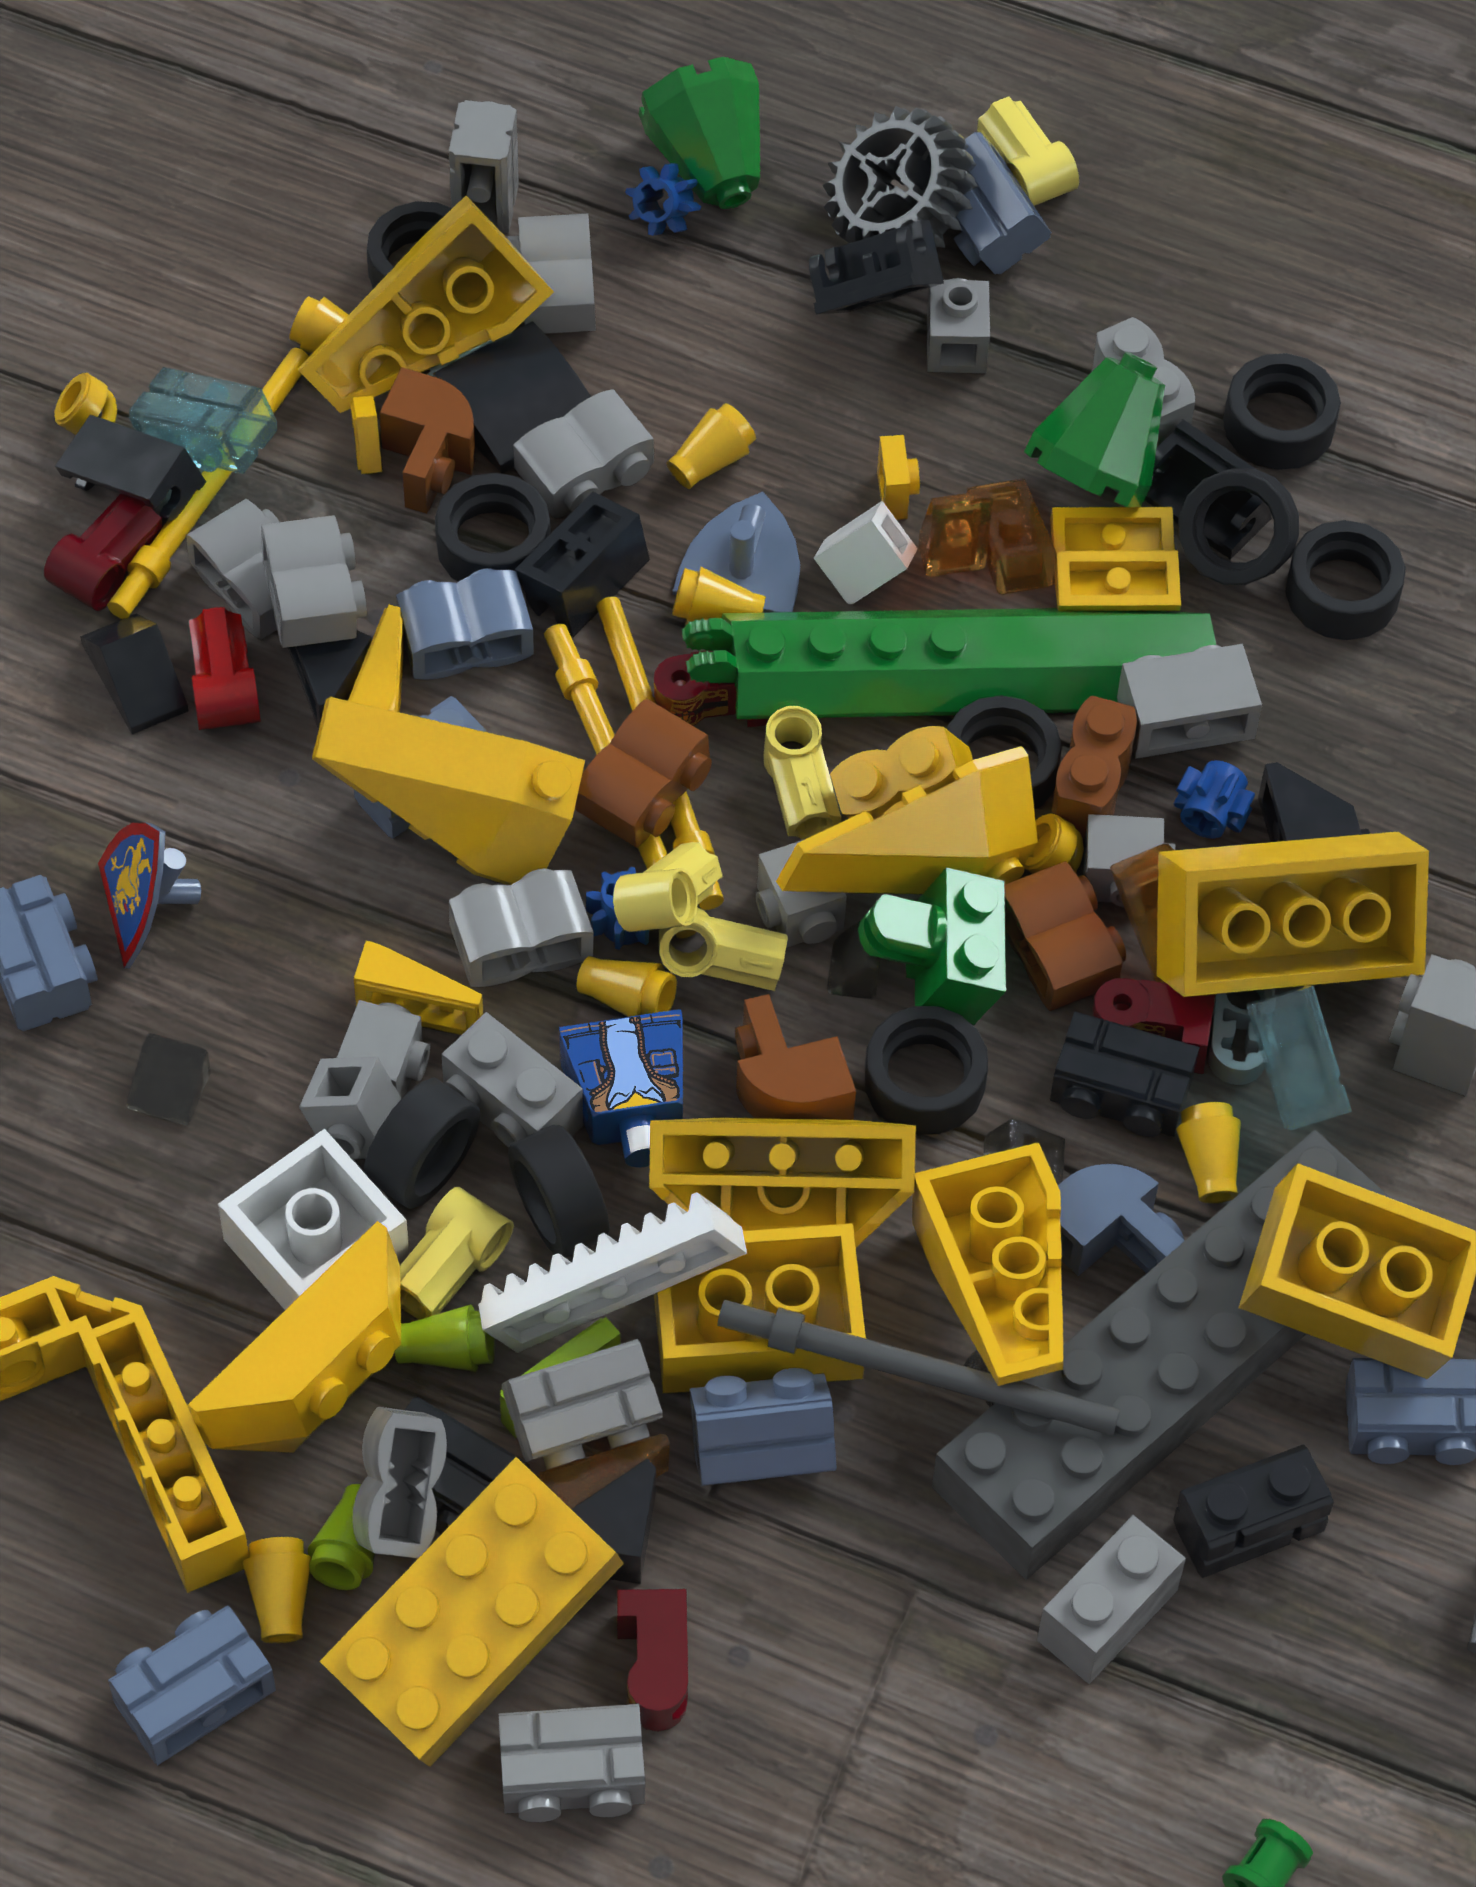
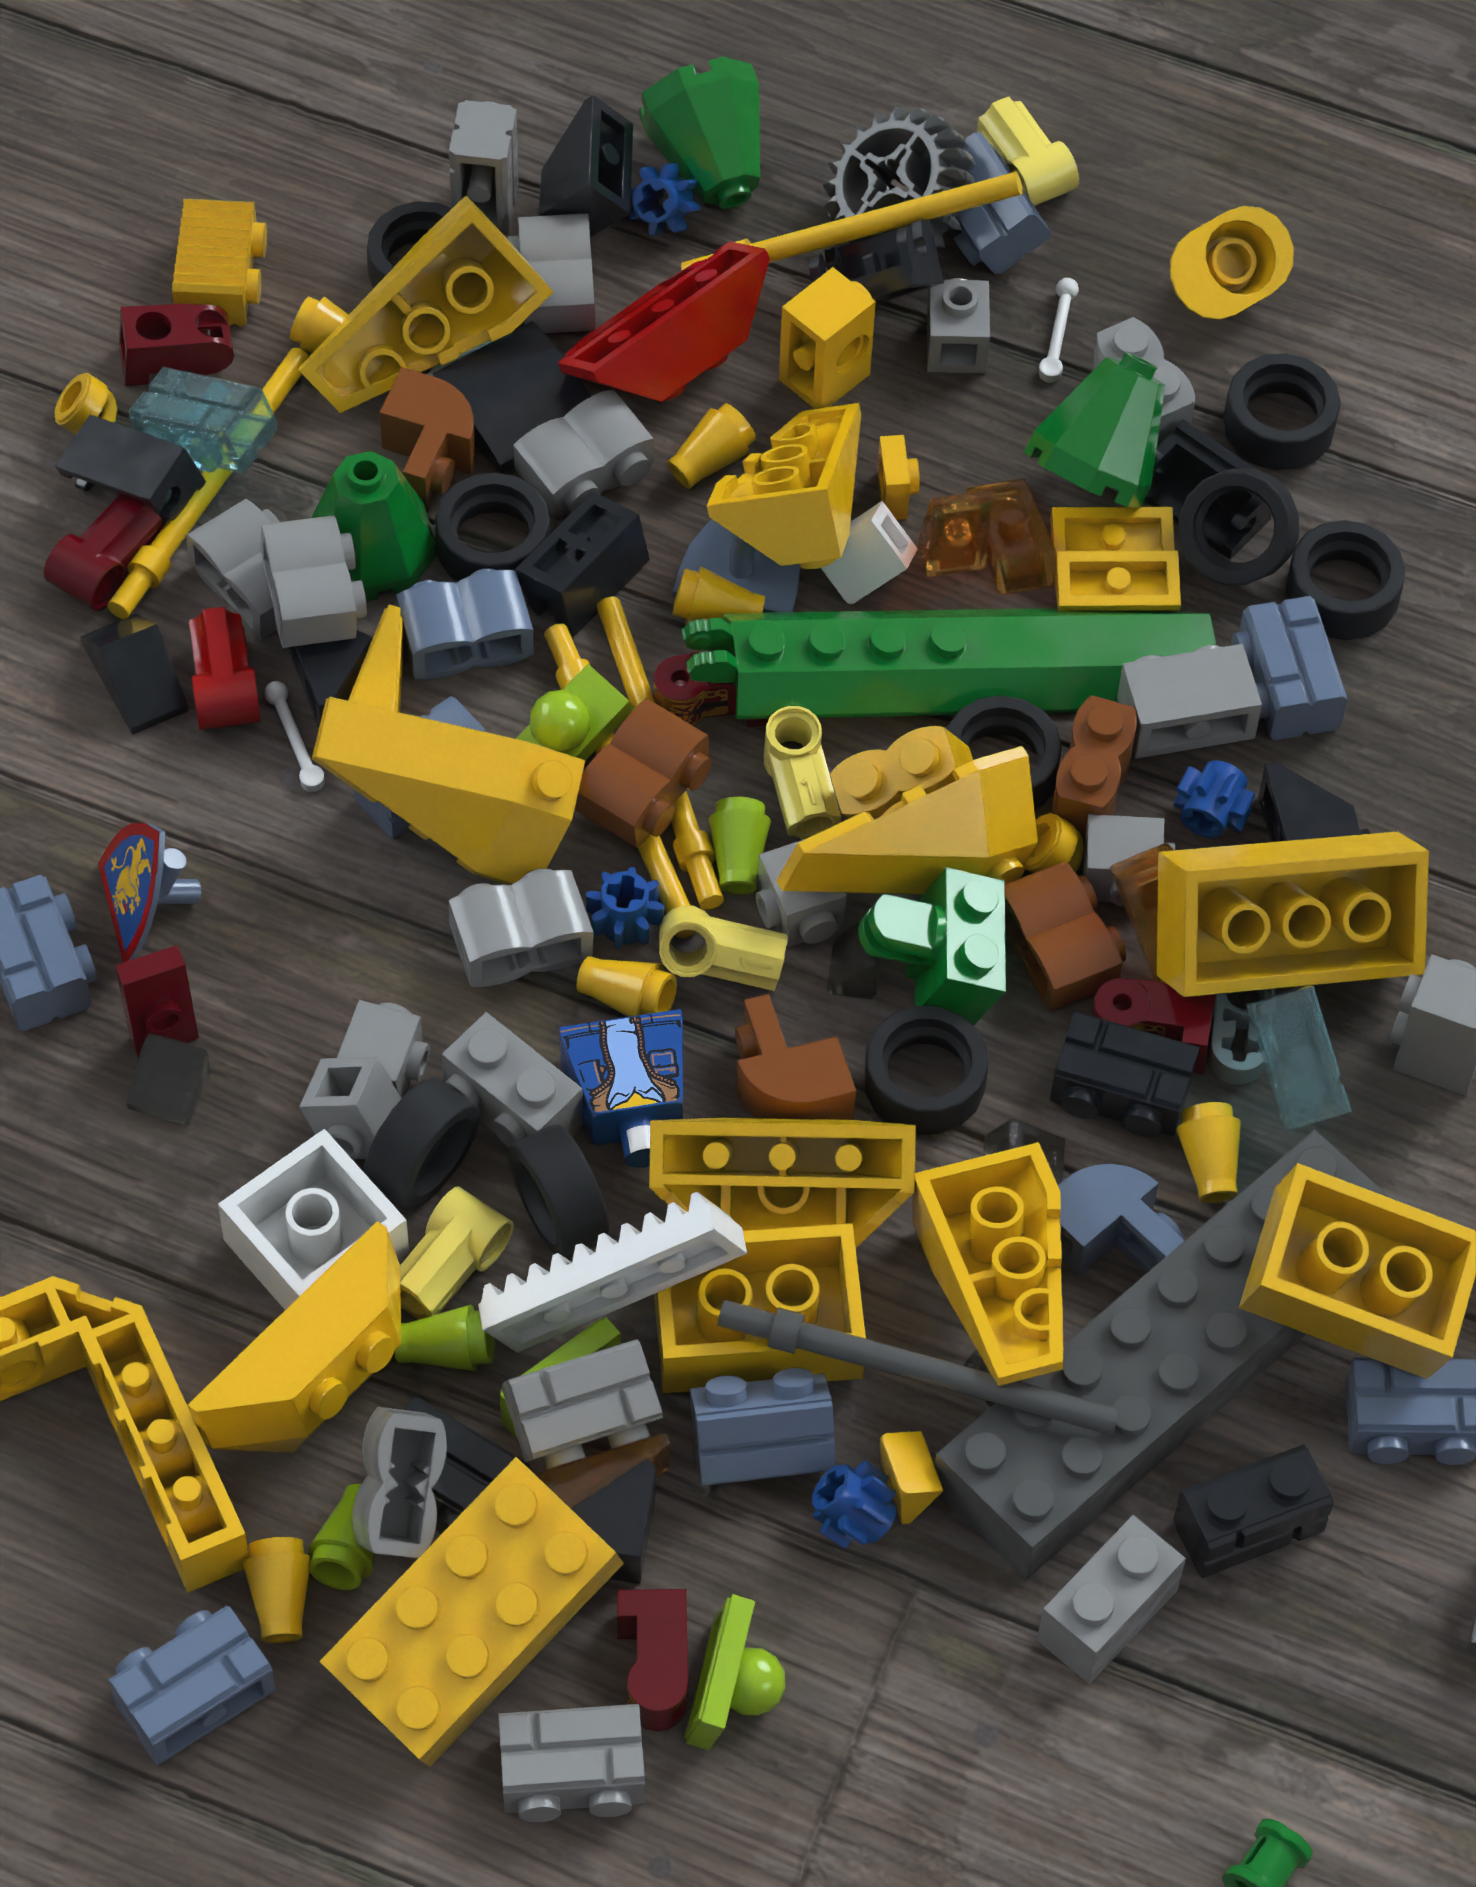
yellow tile [350,395,382,474] -> none
yellow slope [354,941,483,1035] -> none
light yellow piece [613,842,723,932] -> none
none -> dark red plate [115,945,199,1058]
none -> dark red leg [119,303,235,386]
none -> yellow brick [172,199,267,327]
none -> white hinge [264,681,325,792]
none -> green cone [311,451,436,602]
none -> lime tile [516,664,635,760]
none -> black slope [539,95,633,237]
none -> red wedge [558,241,770,402]
none -> yellow bar [681,172,1022,270]
none -> lime tile [684,1594,786,1750]
none -> yellow wedge [707,403,861,569]
none -> lime cone [708,797,771,895]
none -> yellow brick [779,267,876,409]
none -> blue gear [812,1460,897,1549]
none -> yellow slope [880,1431,943,1525]
none -> white hinge [1039,278,1079,383]
none -> yellow piece [1170,206,1294,320]
none -> sand blue brick [1231,596,1348,741]

